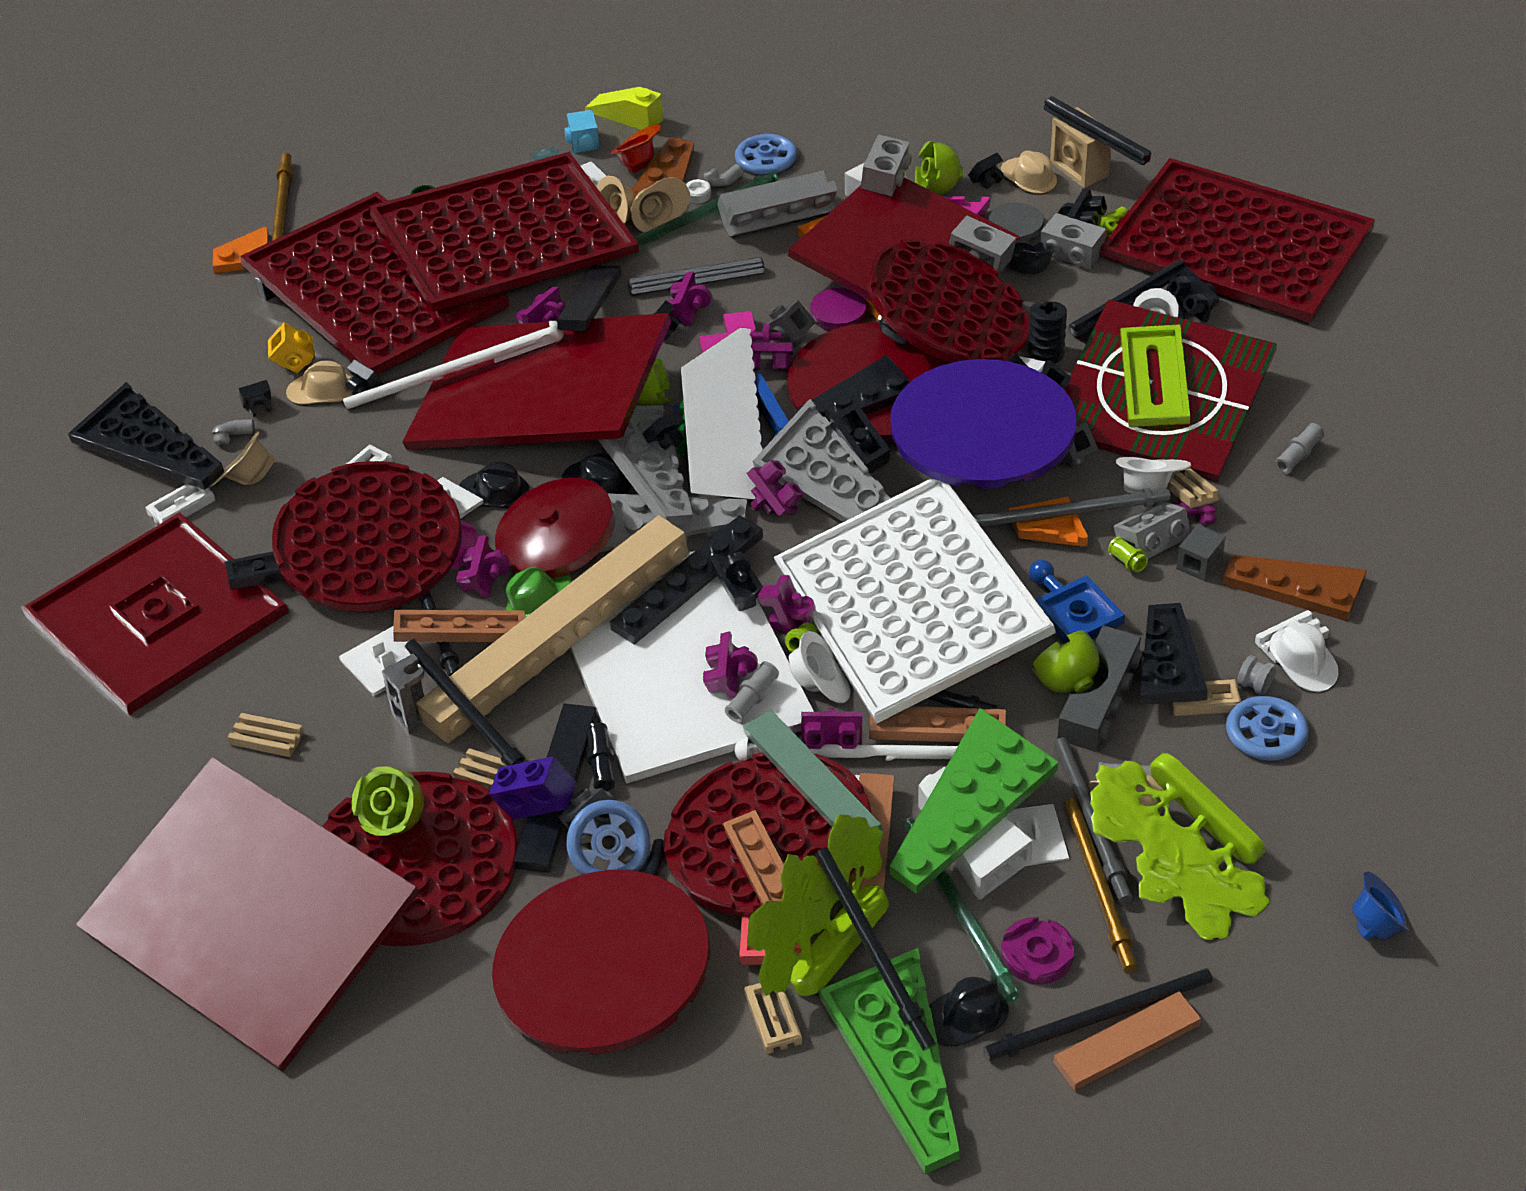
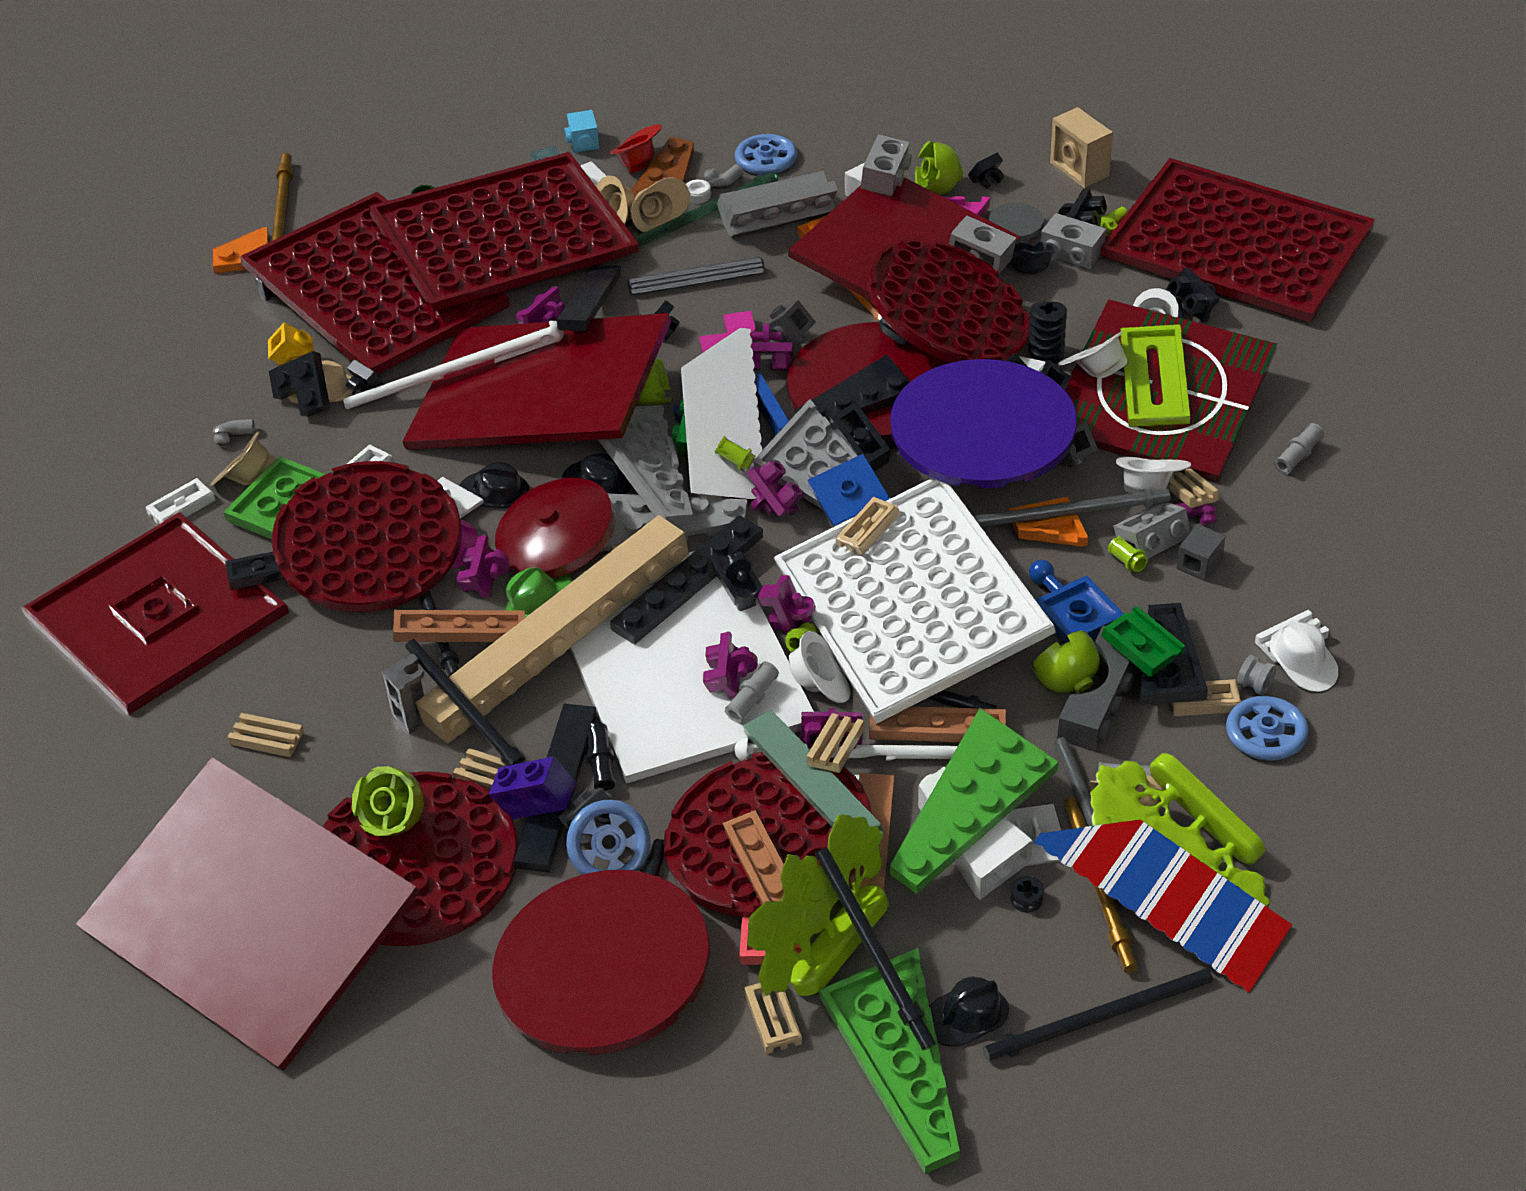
black wing [68,382,224,490] -> none
black tile [239,380,271,417] -> none
white piece [339,626,423,696] -> none
neon yellow slope [585,87,664,130] -> none
black tile [642,412,685,451] -> none
magenta hips [667,271,712,326] -> none
magenta tile [810,288,867,331] -> none
clear green bar [904,818,1019,1002] -> none
tan piece [1000,150,1057,194] -> none
magenta tile [1001,917,1074,984] -> none
black axle [1044,96,1152,165] -> none
nougat tile [1053,992,1201,1091] -> none
black axle [1069,259,1188,338] -> none
dark orange wing [1222,555,1367,621] -> none
blue piece [1352,871,1410,940] -> none
none -> bright green plate [223,456,325,539]
none -> black plate [269,351,330,417]
none -> lime pin [714,436,756,471]
none -> tan tile [806,713,865,773]
none -> blue plate [807,454,890,527]
none -> tan tile [835,497,900,556]
none -> black bush [1011,876,1044,913]
none -> sticker [1033,819,1292,994]
none -> white piece [1059,331,1127,378]
none -> green plate [1101,605,1185,677]

